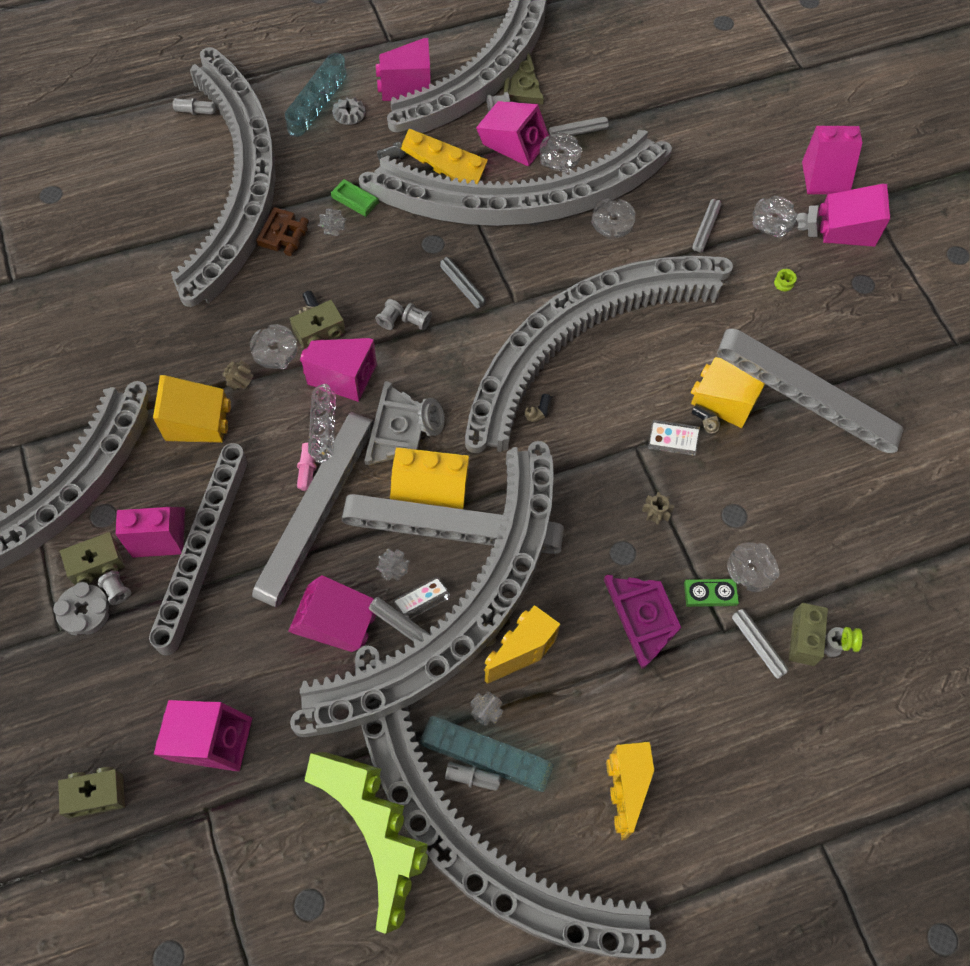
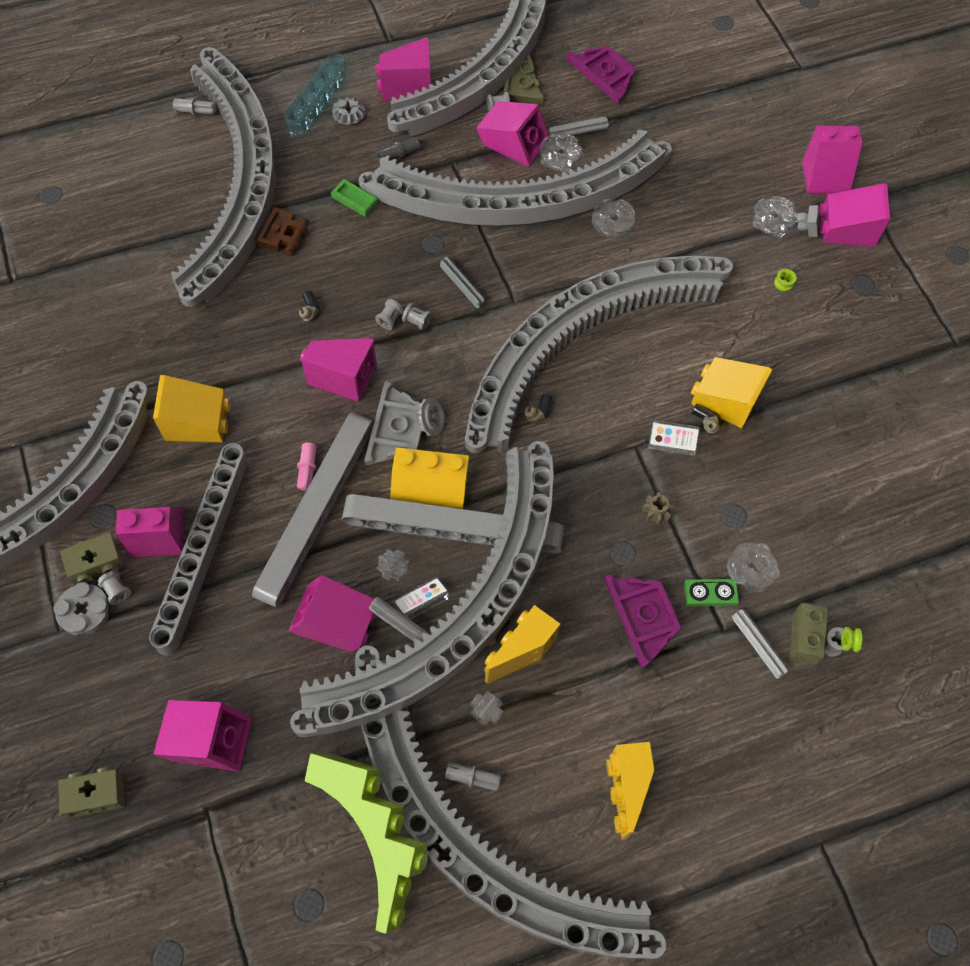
dark tan gear [223,360,253,390] -> none
clear plate [250,324,298,370] -> none
olive brick [290,300,346,349] -> none
clear beam [308,384,336,463] -> none
clear gear [318,208,347,236] -> none
yellow wing [401,128,487,184] -> none
clear light blue beam [419,716,554,792] -> none
light grey axle [692,199,722,253] -> none
light grey beam [717,329,904,453] -> none
none -> magenta wing [566,46,636,104]

